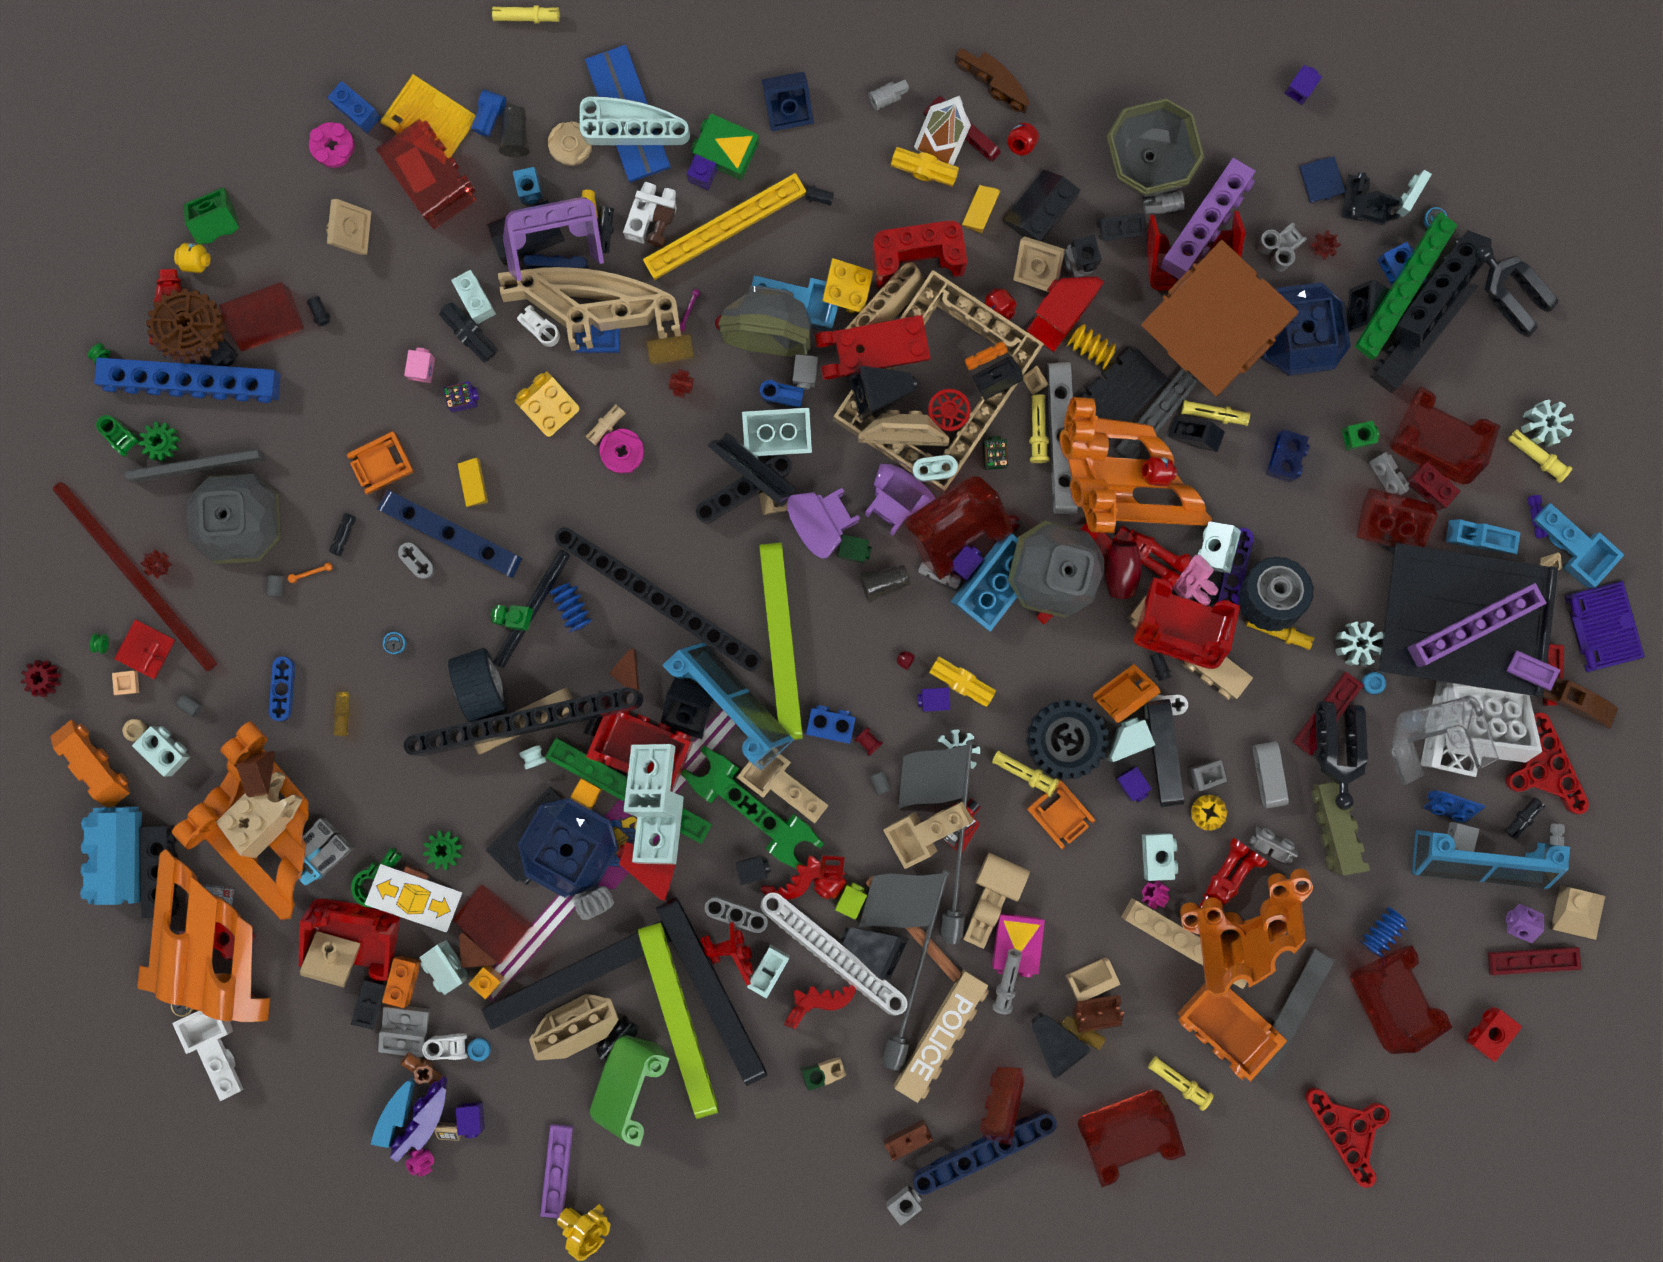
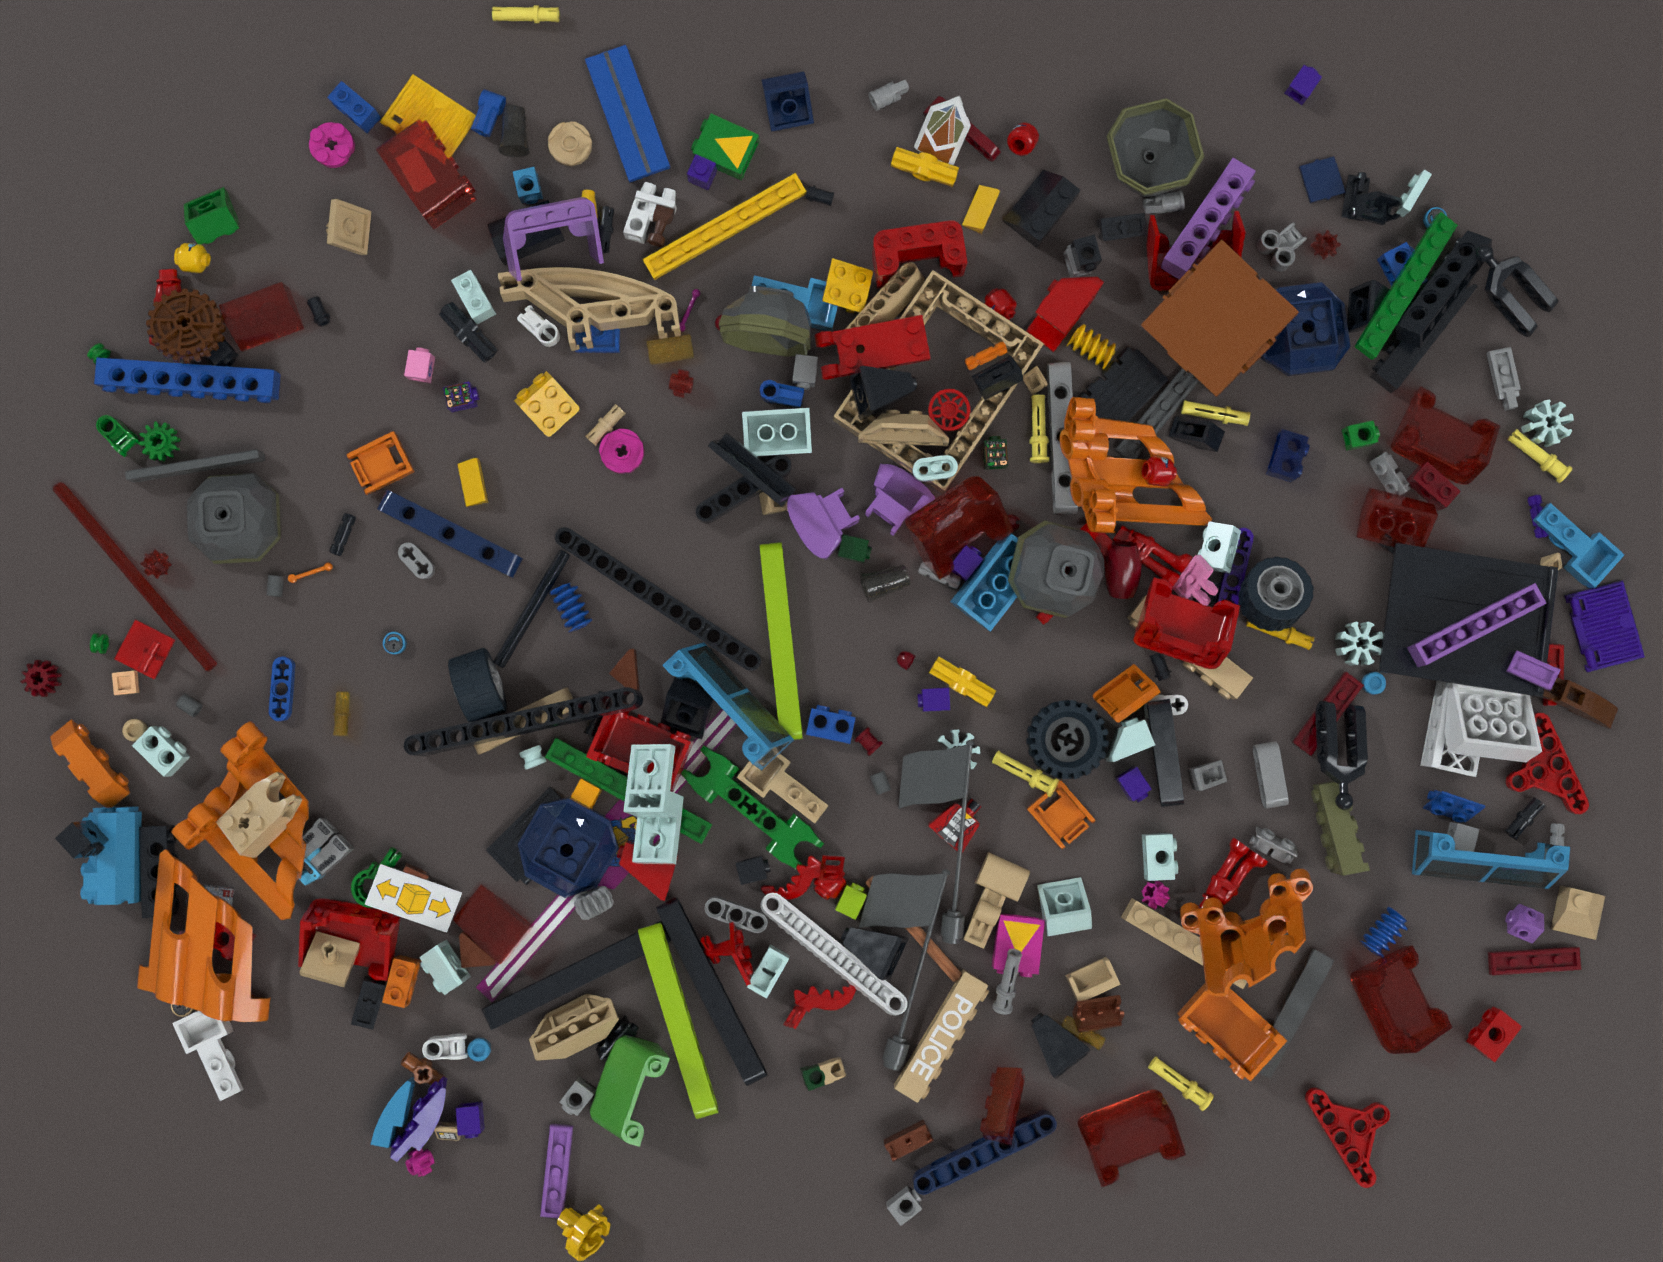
copper slope [236,751,275,797] -> none
light grey slope [378,1003,430,1058] -> none
green gear [423,830,464,870] -> none
light orange brick [468,966,505,999] -> none
green plate [490,605,533,631] -> none
dark blue hinge [524,253,588,269] -> none
light aqua beam [580,97,690,145] -> none
tan plate [883,802,973,869] -> none
reddish brown slope [954,48,1030,114] -> none
tan tile [1013,237,1065,292] -> none
yellow gear [1191,795,1228,831] -> none
clear windscreen [1390,696,1499,785] -> none
dark azure slope [1445,519,1521,554] -> none
none -> black brick [55,820,109,859]
none -> light grey brick [559,1077,596,1116]
none -> light aqua slope [1037,877,1092,936]
none -> light grey hinge [1486,347,1521,411]

